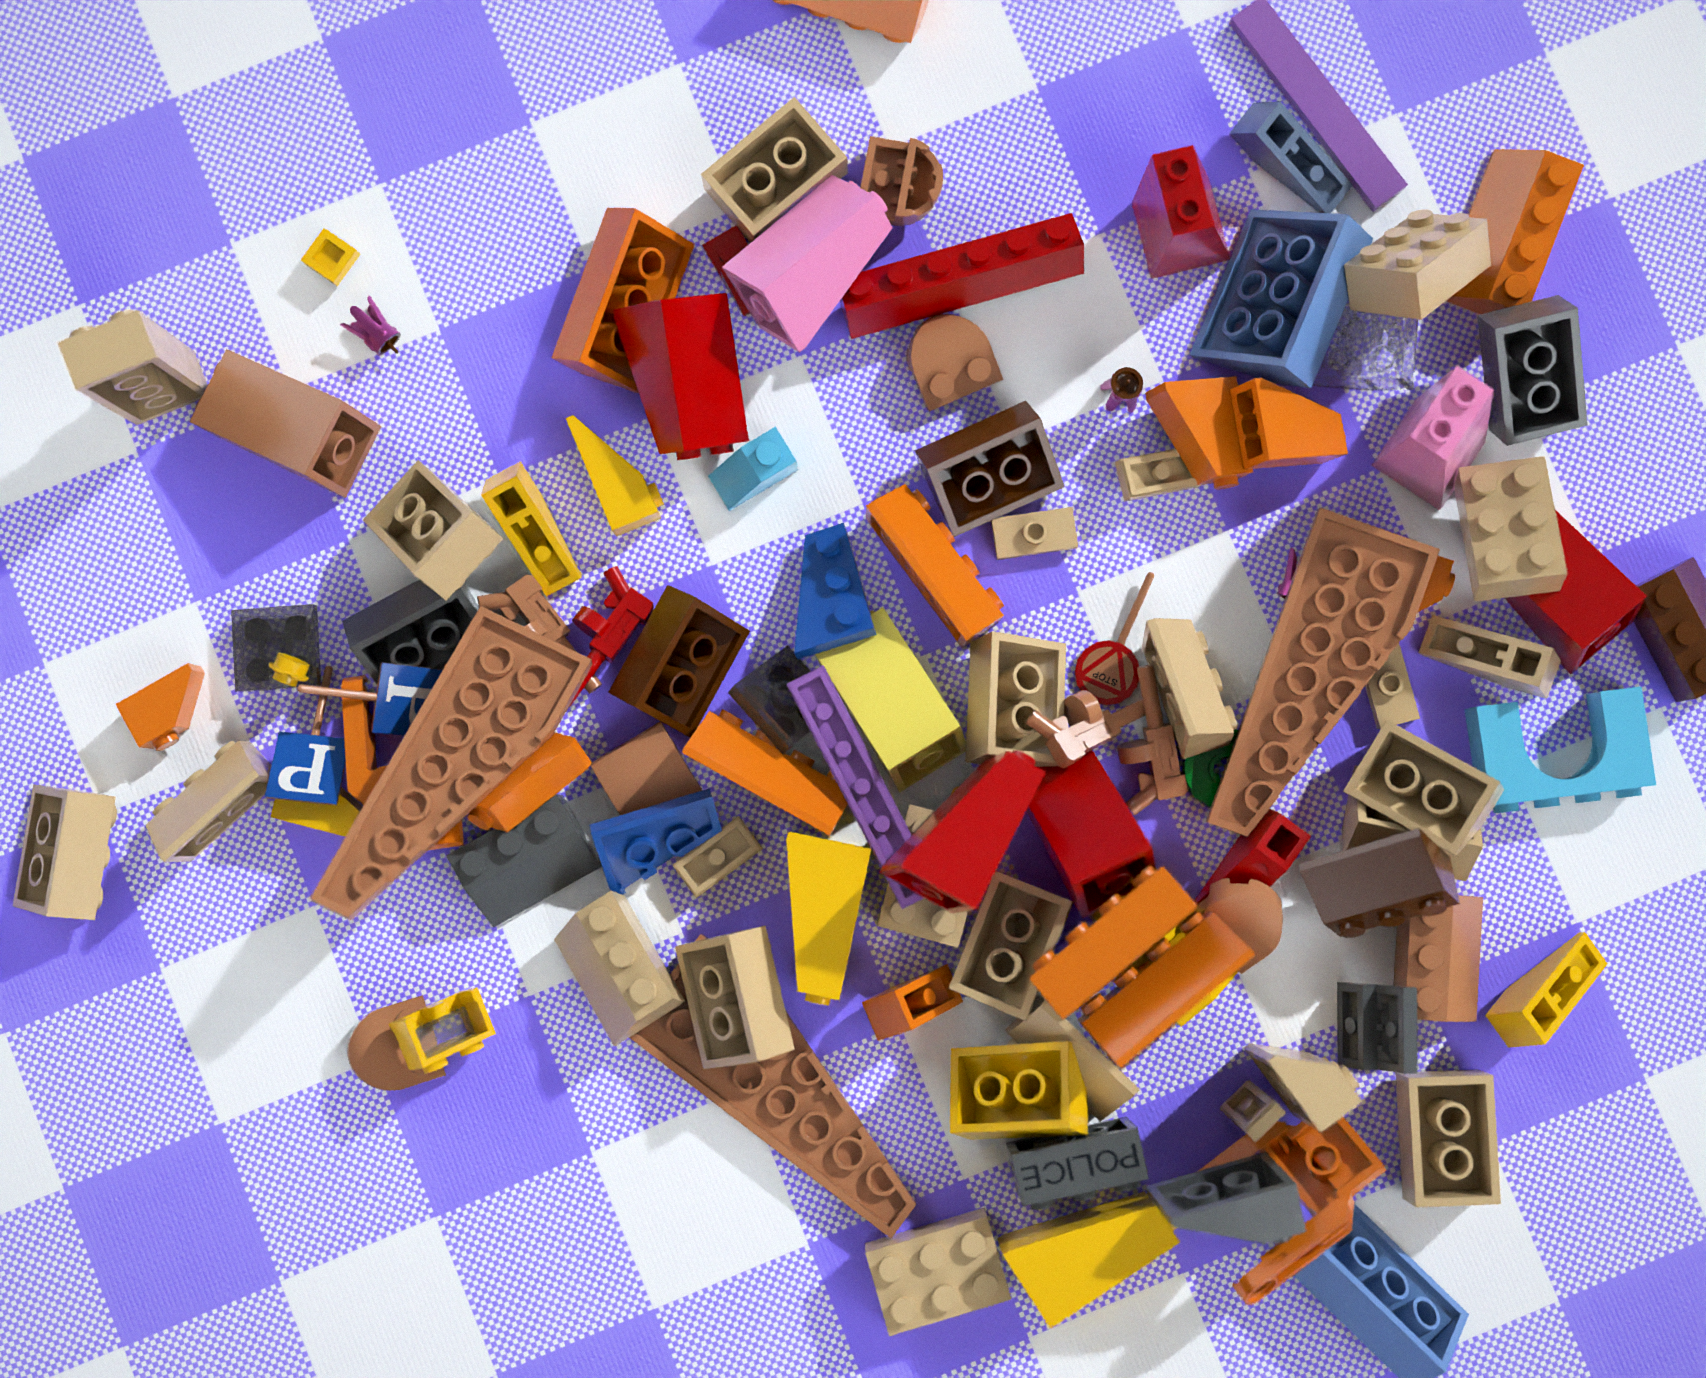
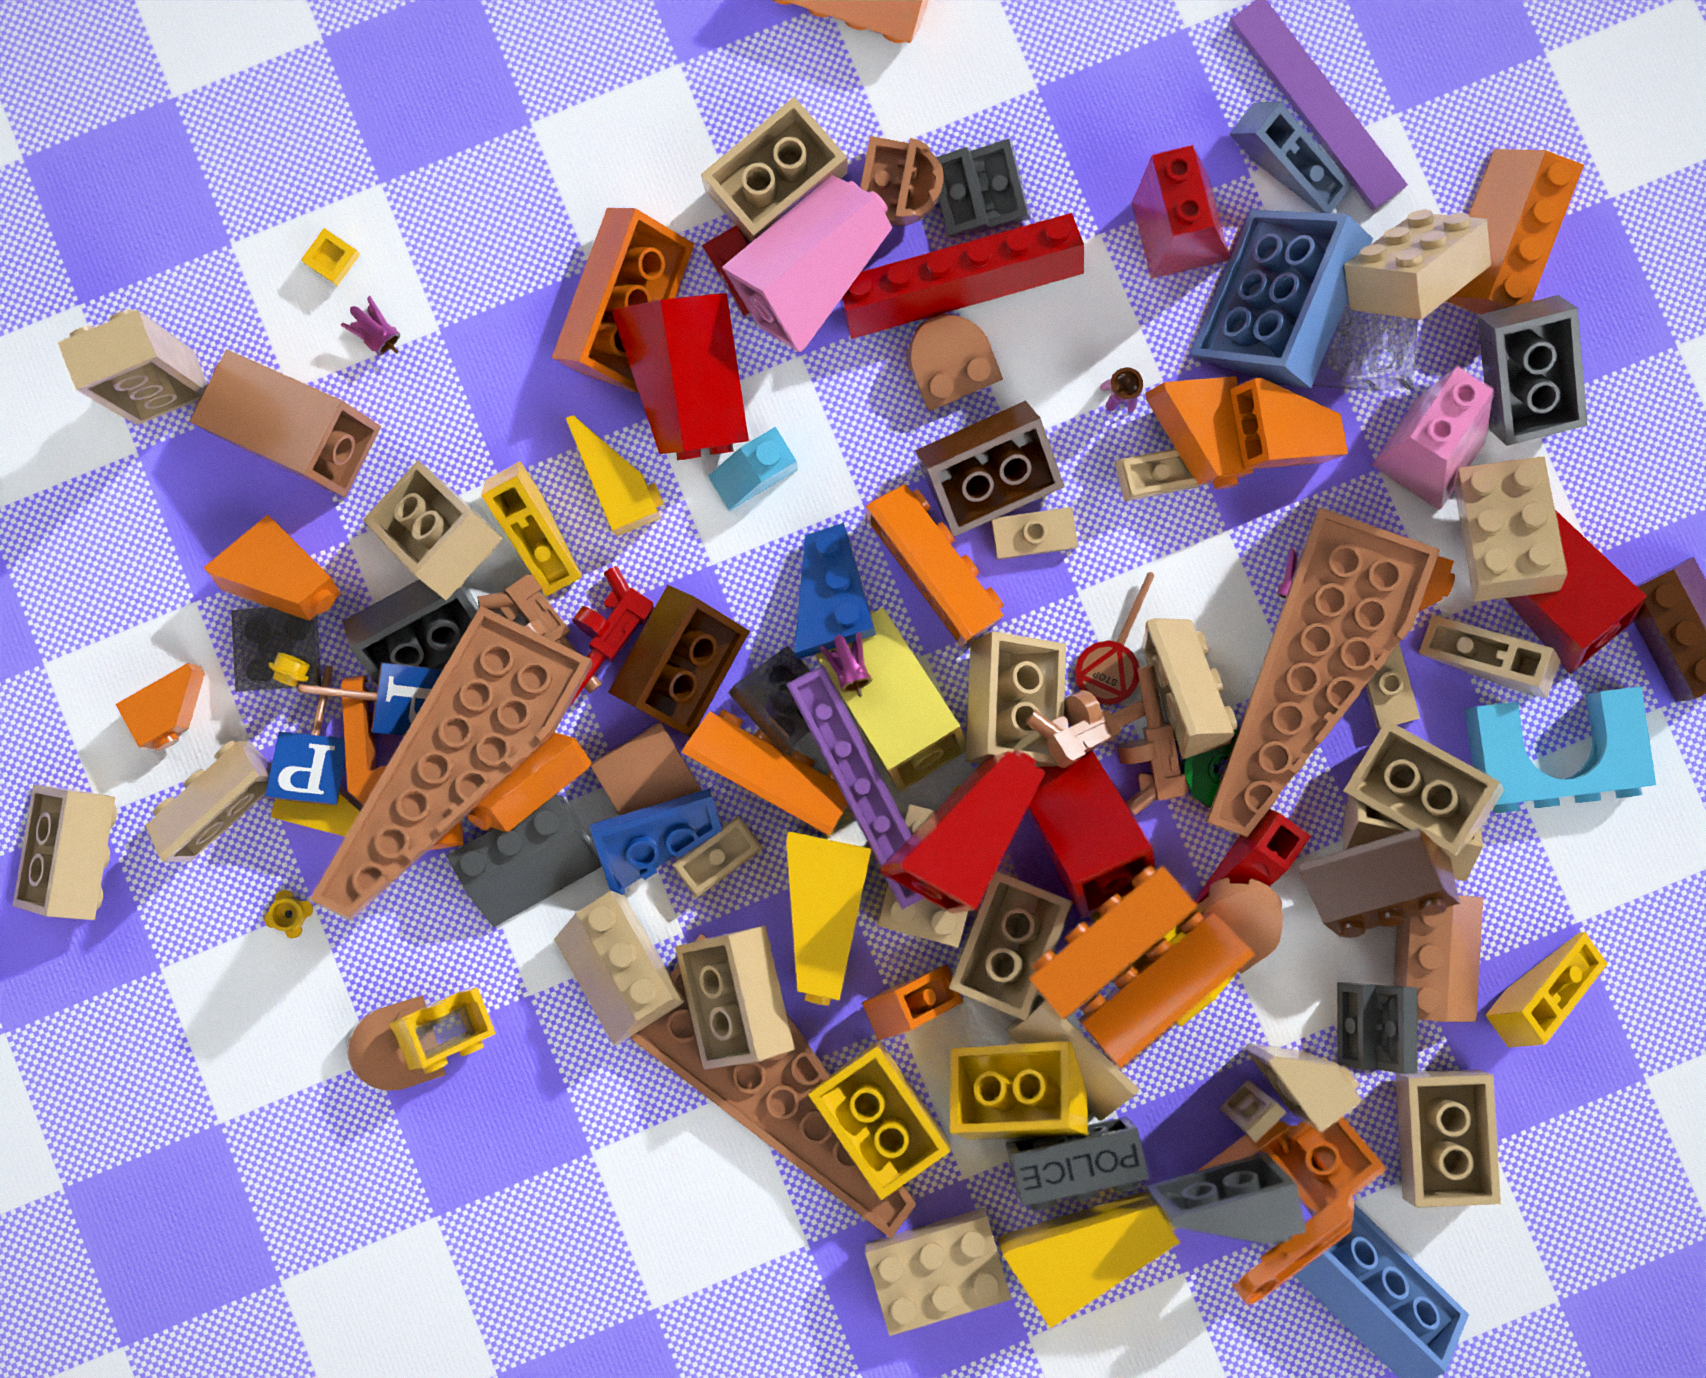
none -> orange slope [203,514,341,621]
none -> yellow plate [264,890,314,939]
none -> yellow slope [808,1041,951,1200]
none -> flat silver piece [819,632,872,697]
none -> dark grey slope [936,138,1031,238]

